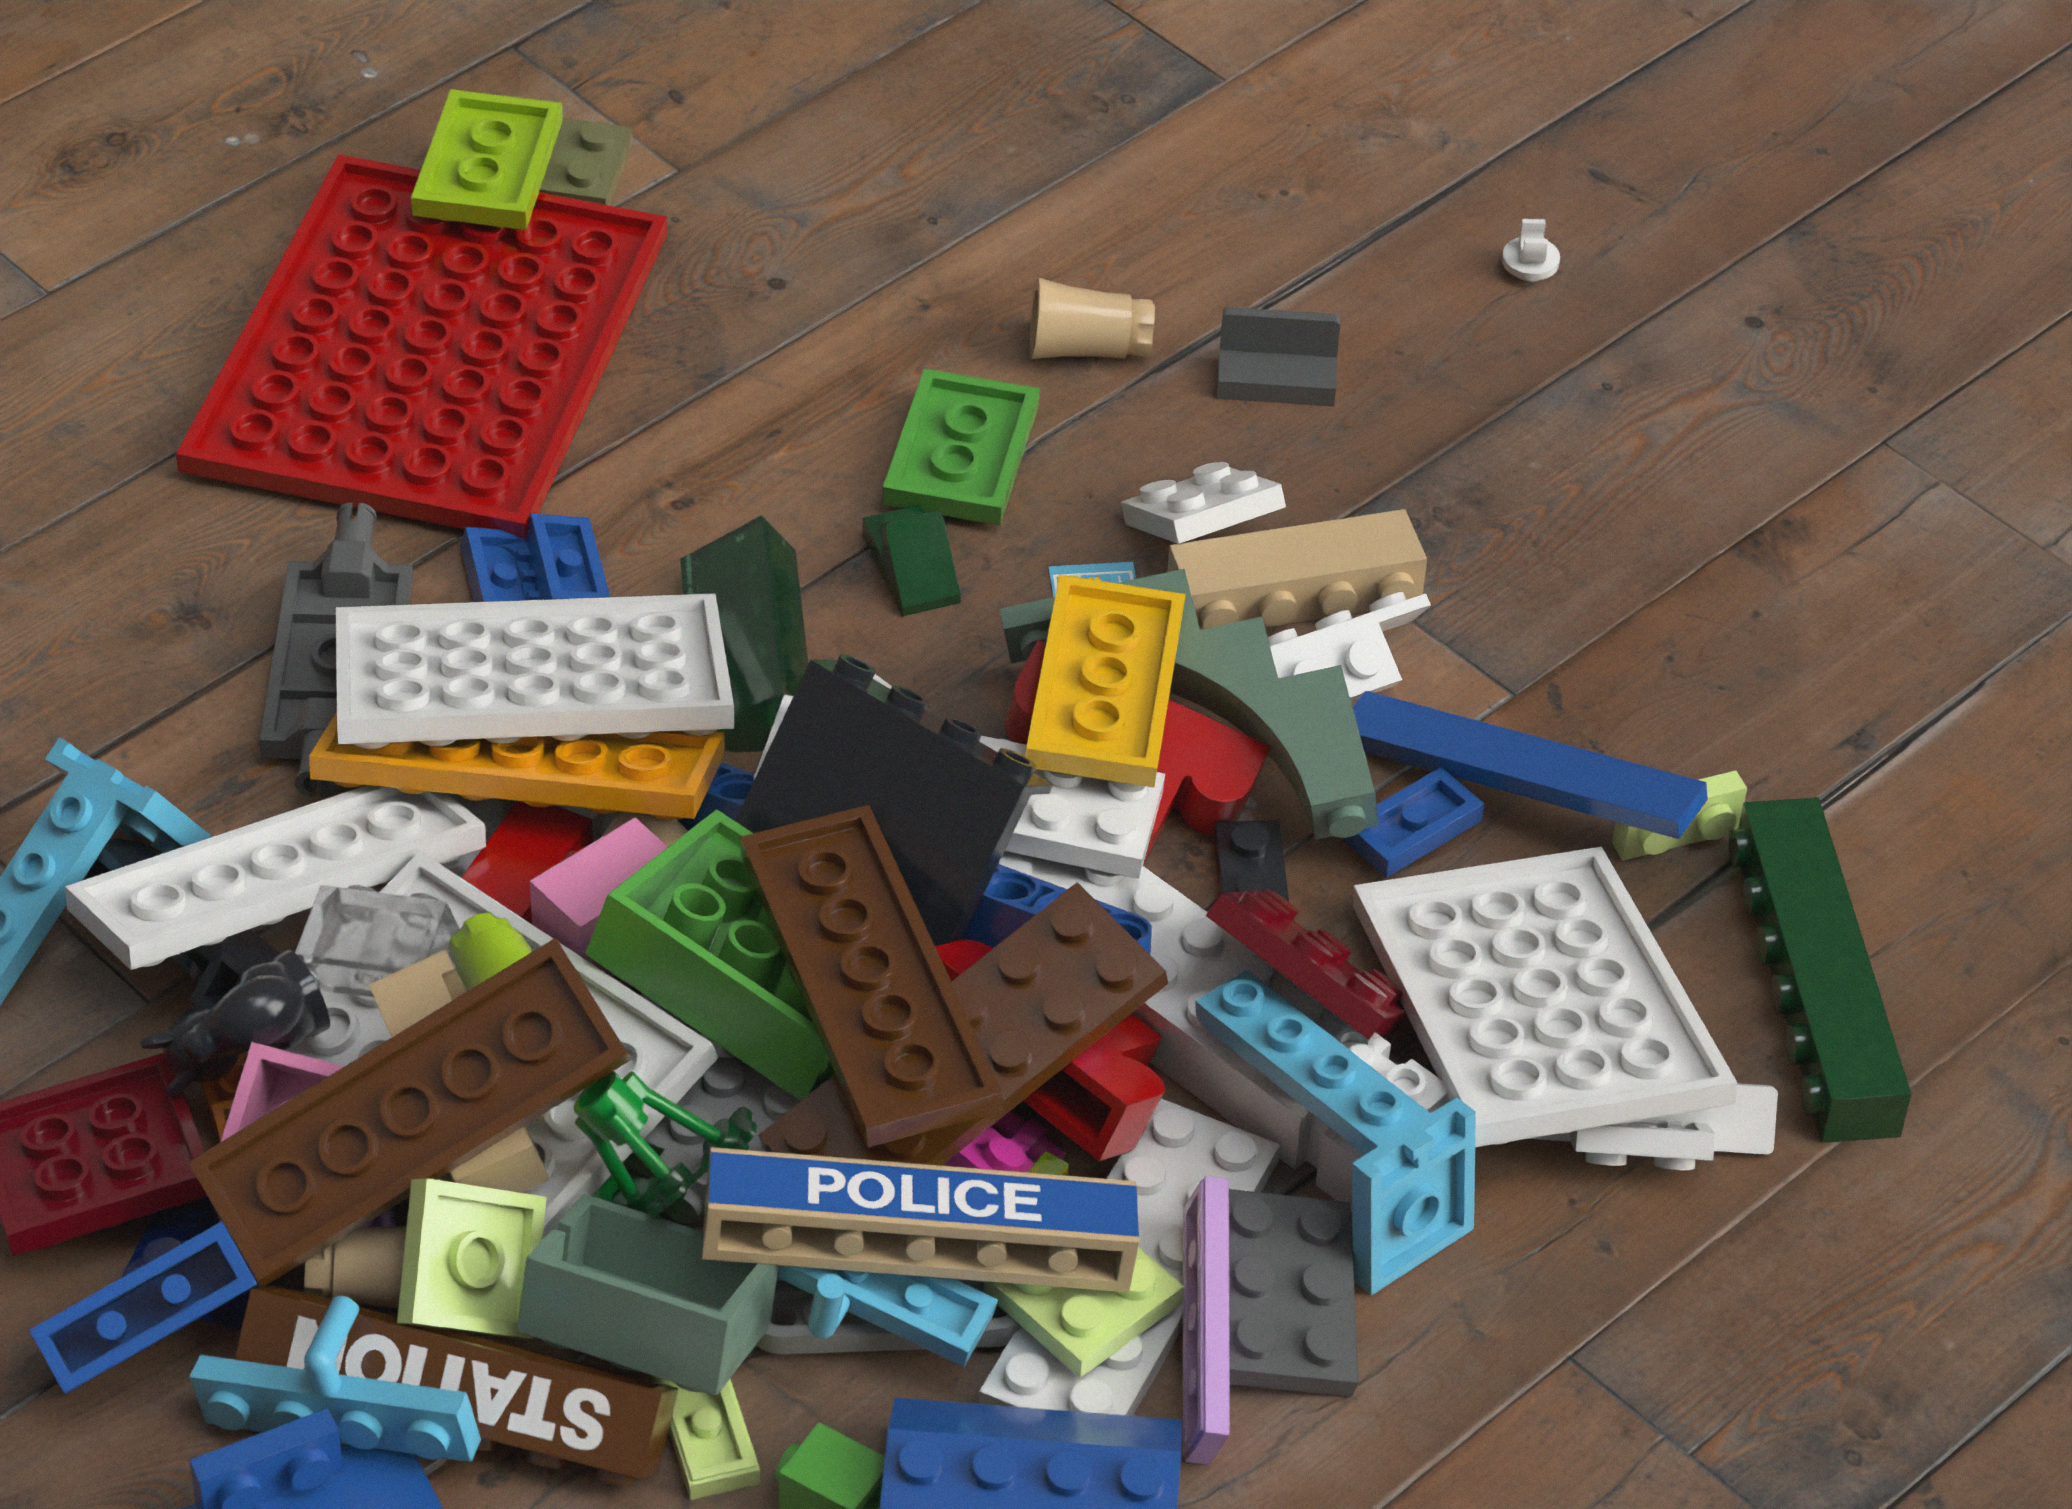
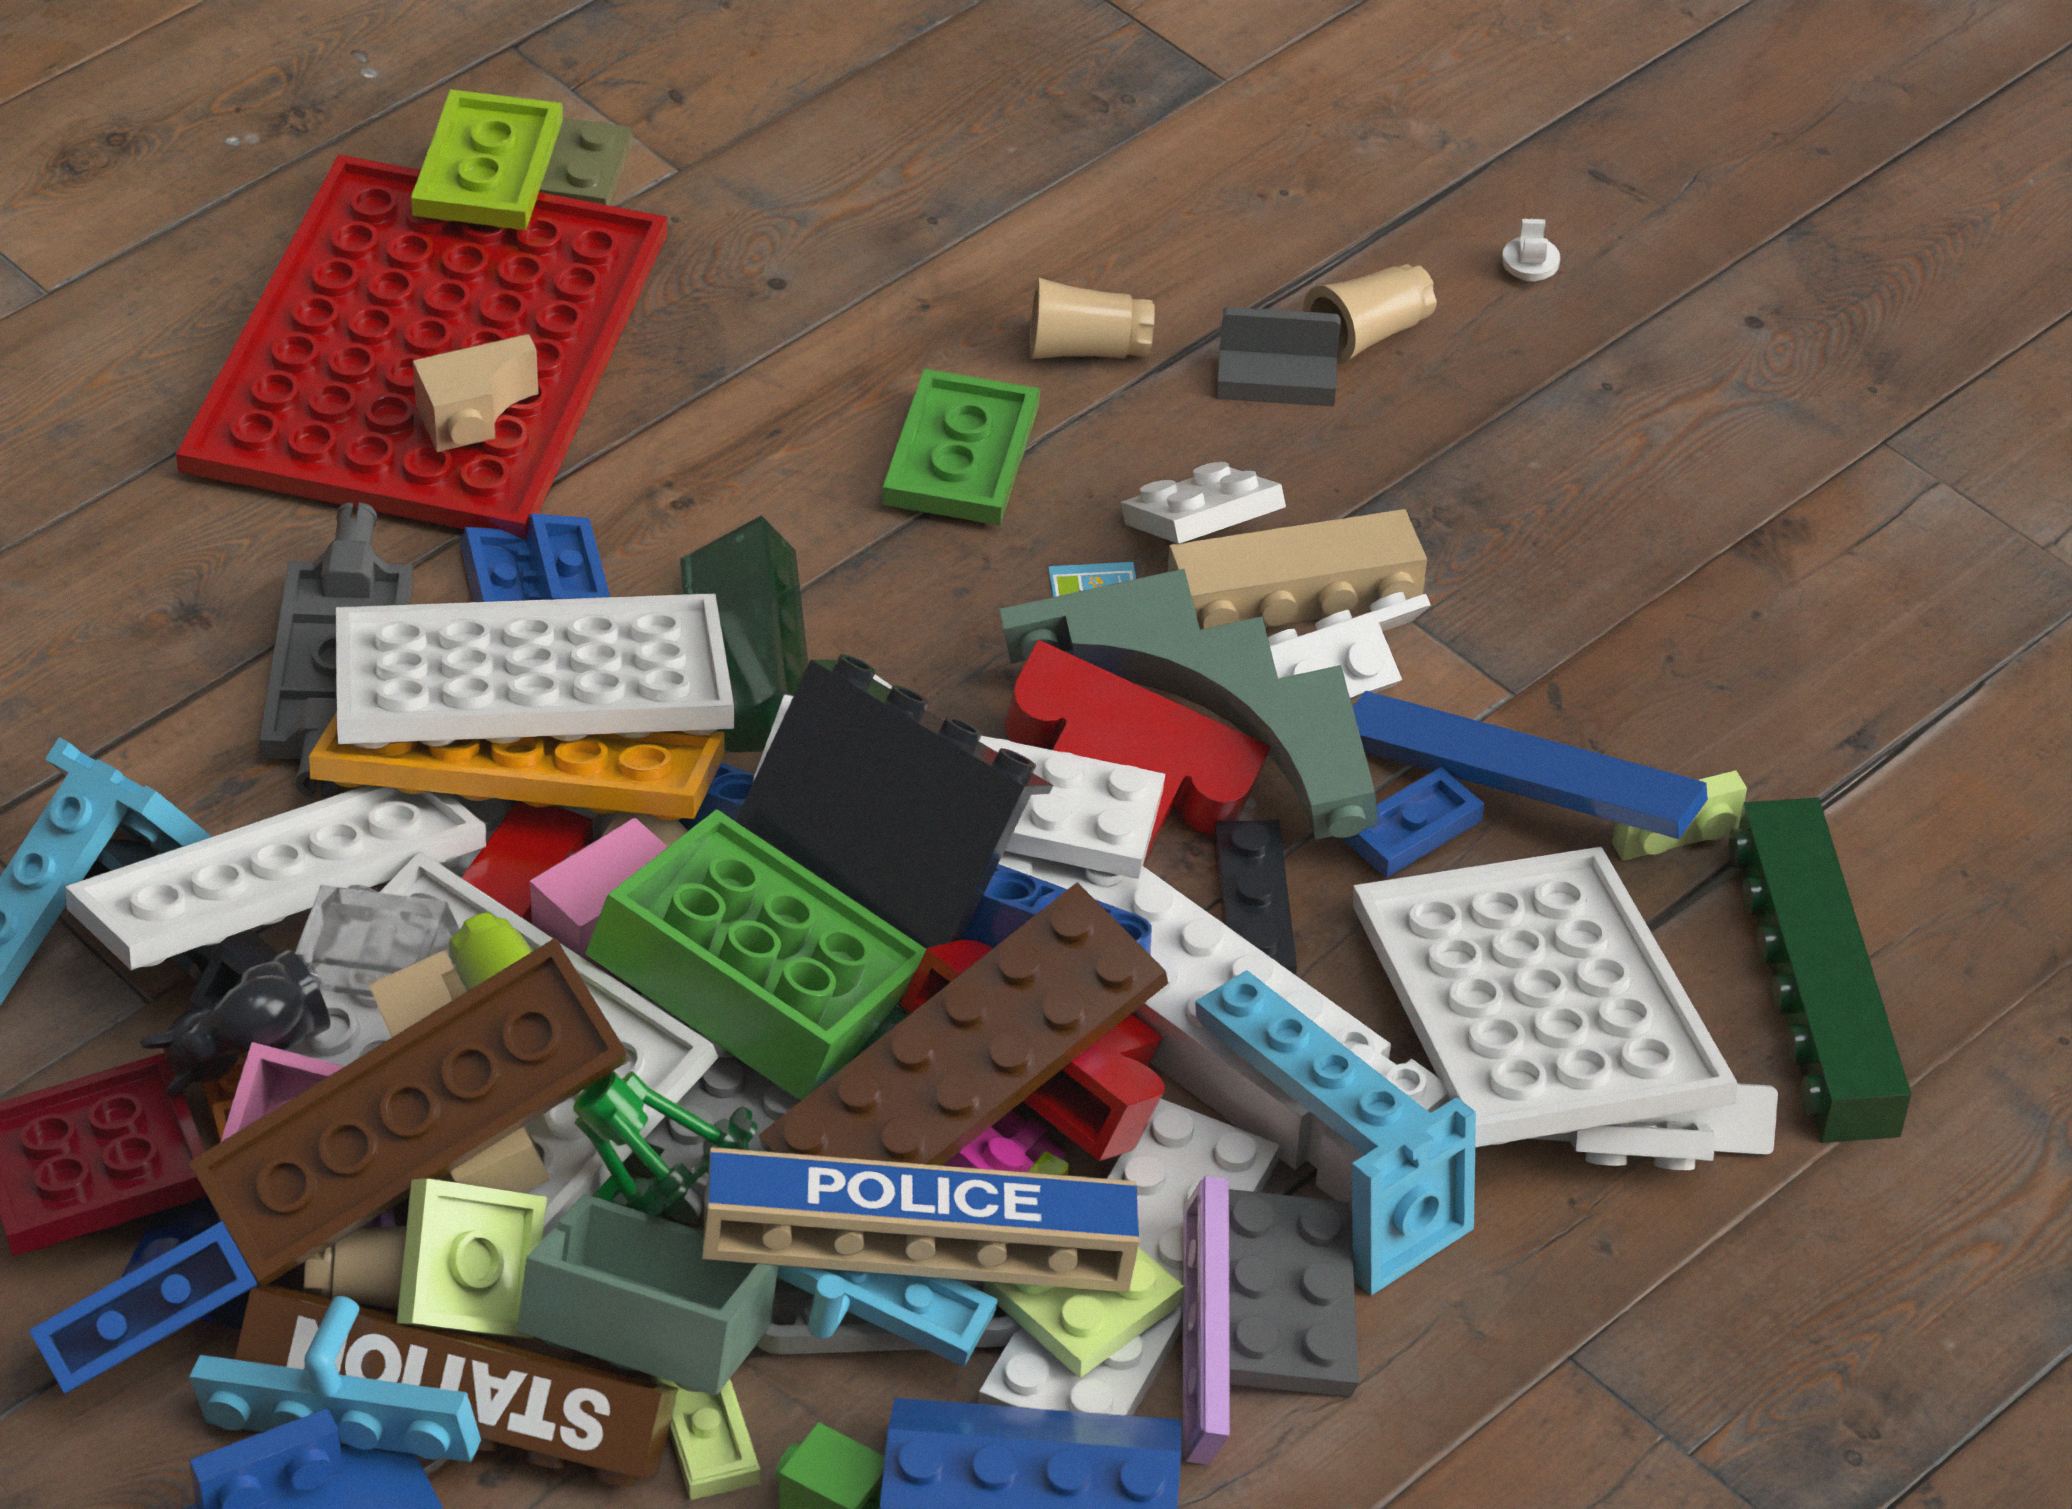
reddish brown plate [740,805,1003,1147] -> none
dark green slope [862,505,961,617] -> none
yellow plate [1025,574,1186,788] -> none
dark red plate [1205,888,1407,1040] -> none
none -> tan arch [413,334,538,452]
none -> tan plant [1303,264,1437,364]

